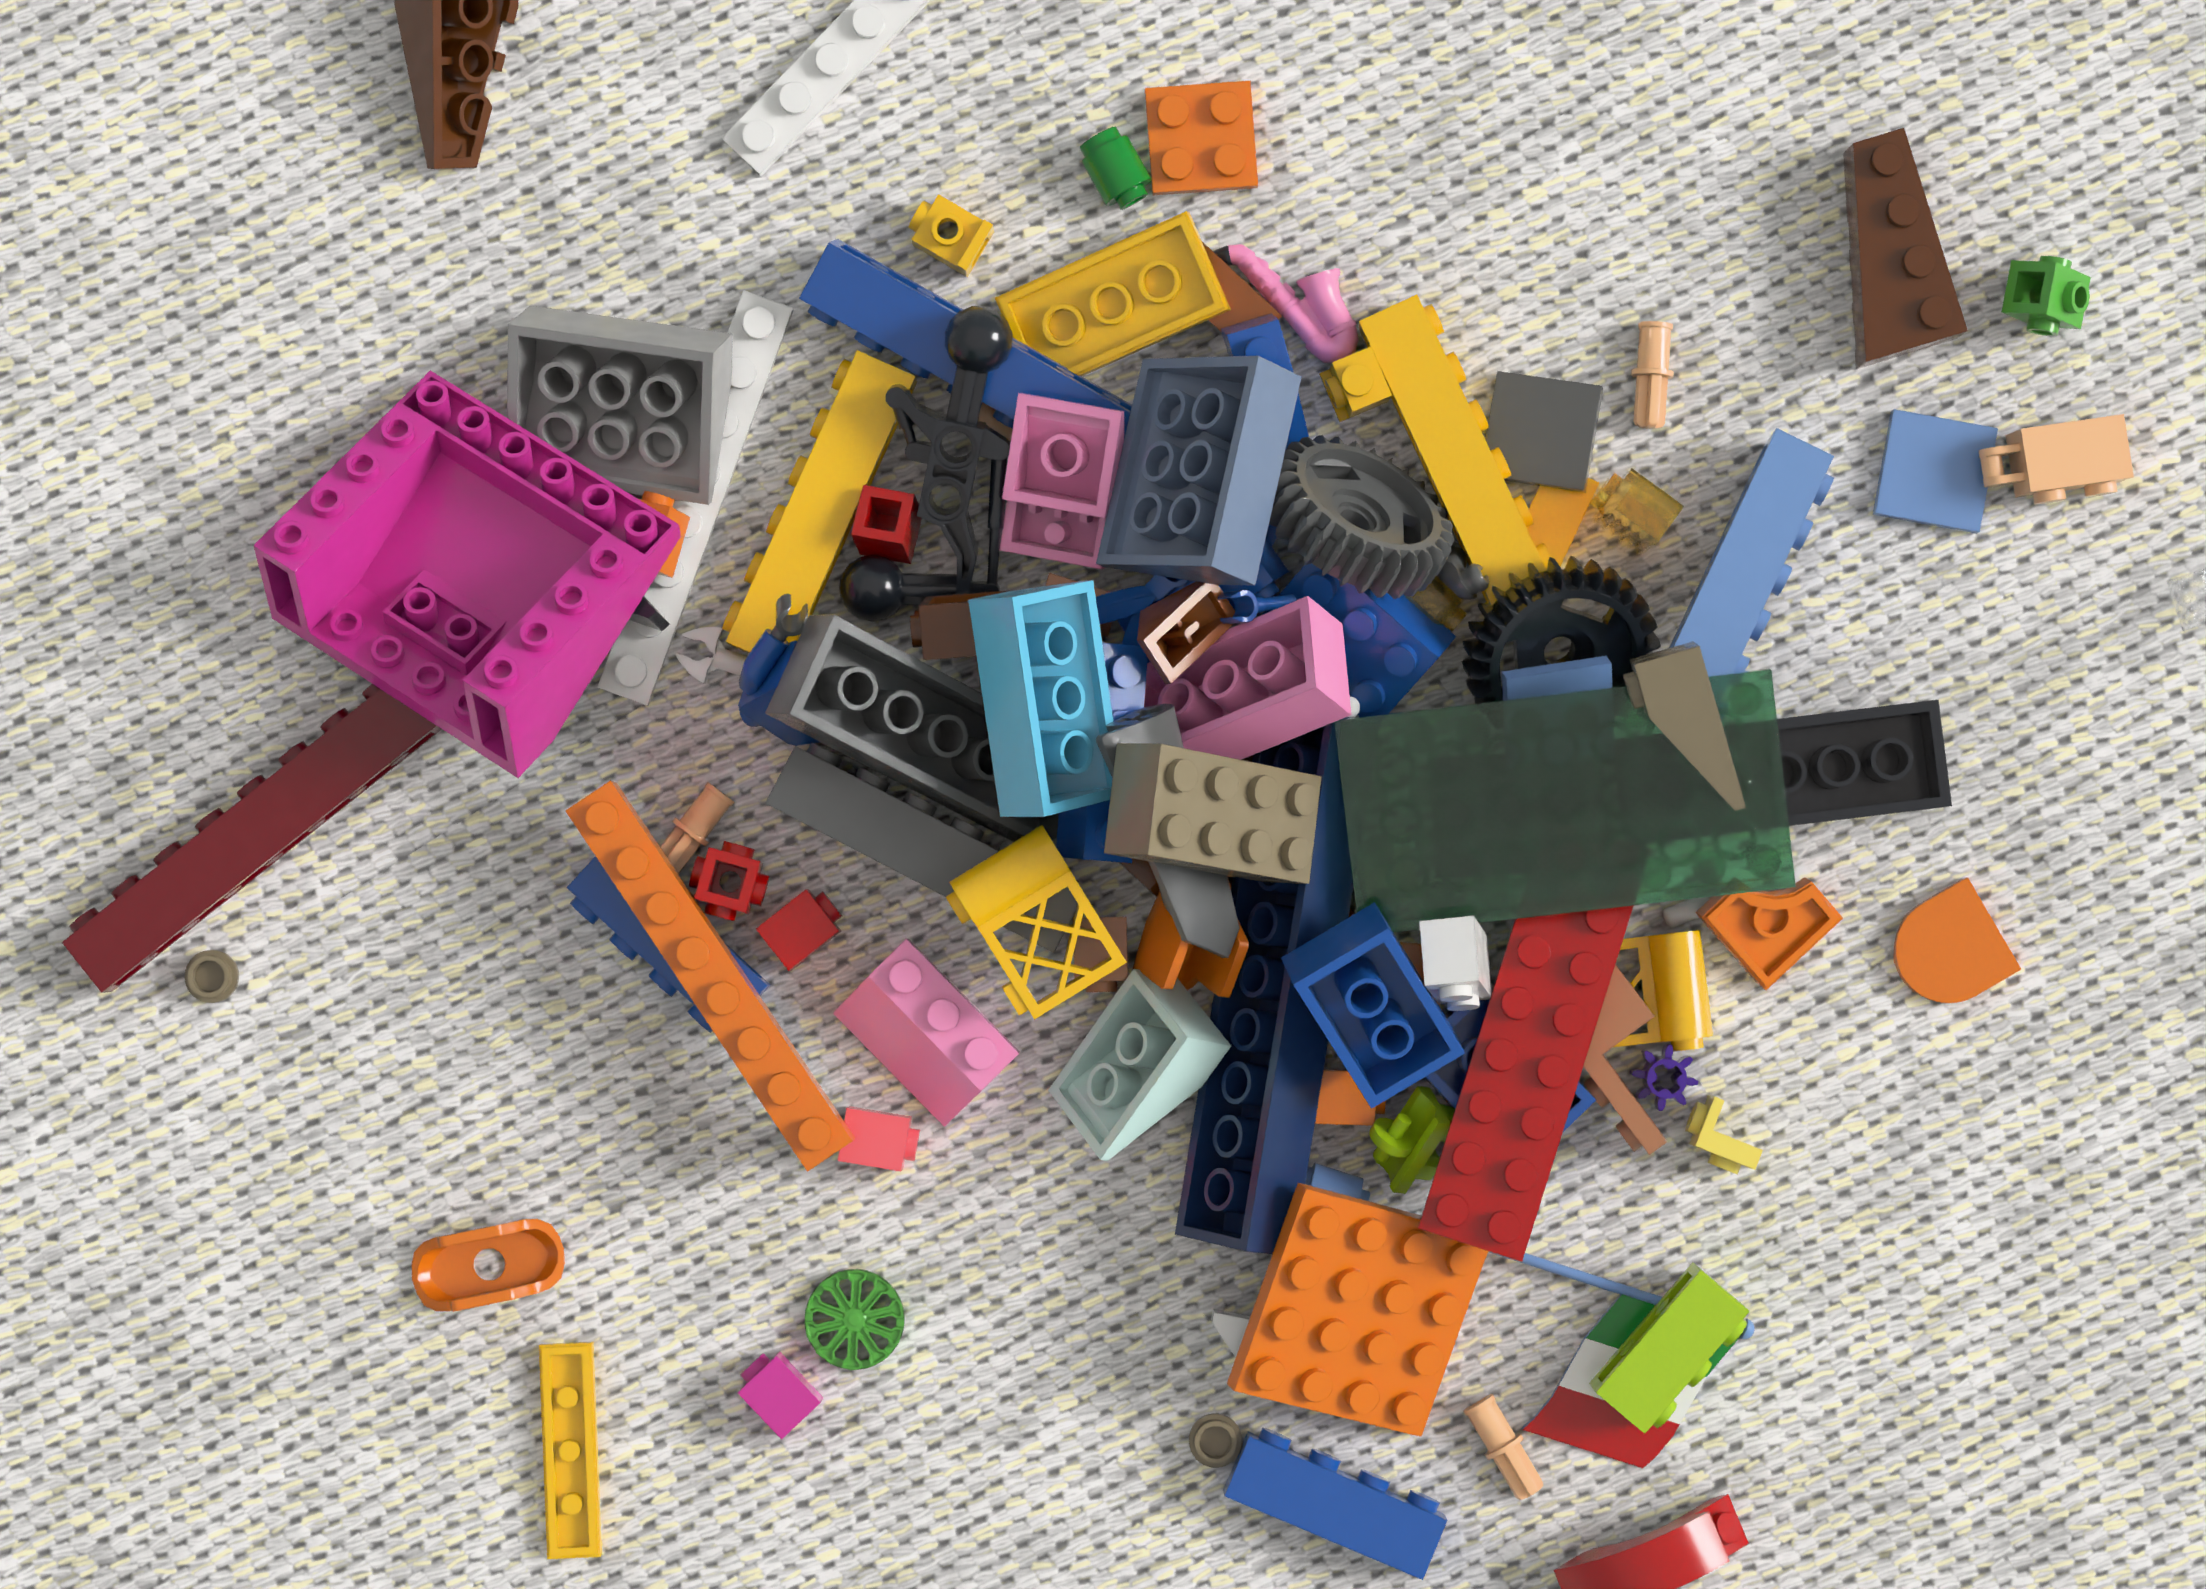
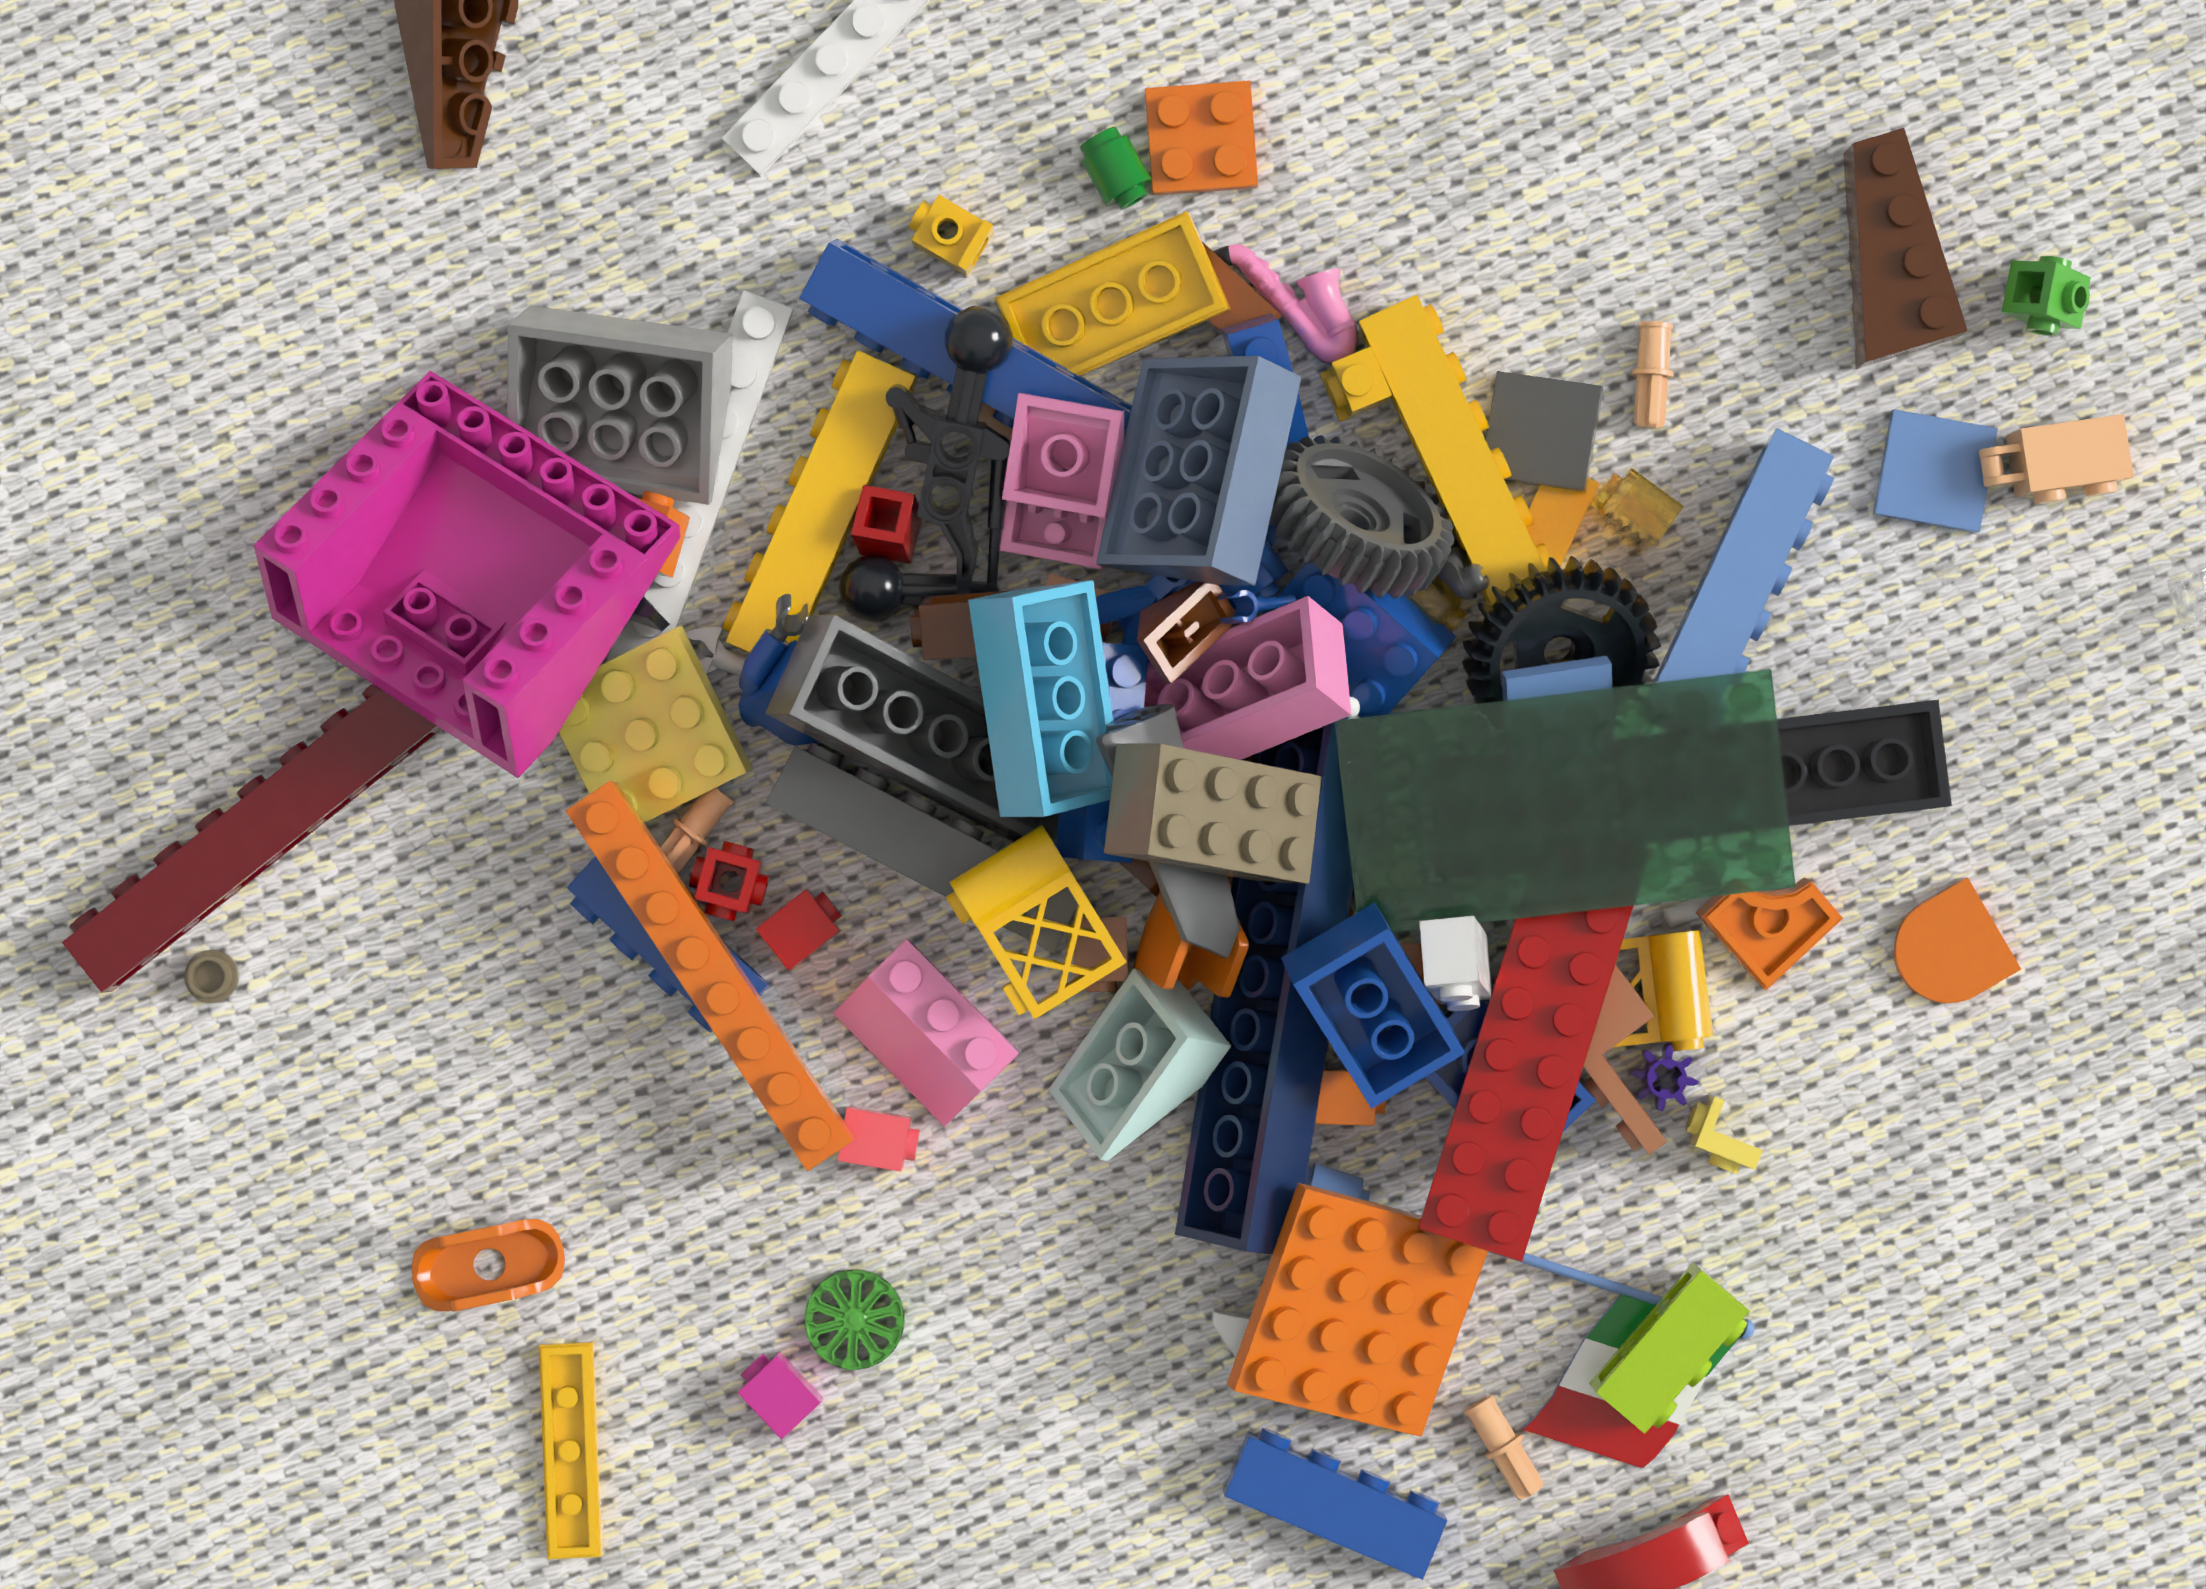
dark tan plate [1189,1413,1242,1468] -> none
lime hips [1369,1086,1455,1194] -> none
dark tan slope [1623,641,1746,811] -> none
none -> light yellow plate [559,625,753,823]

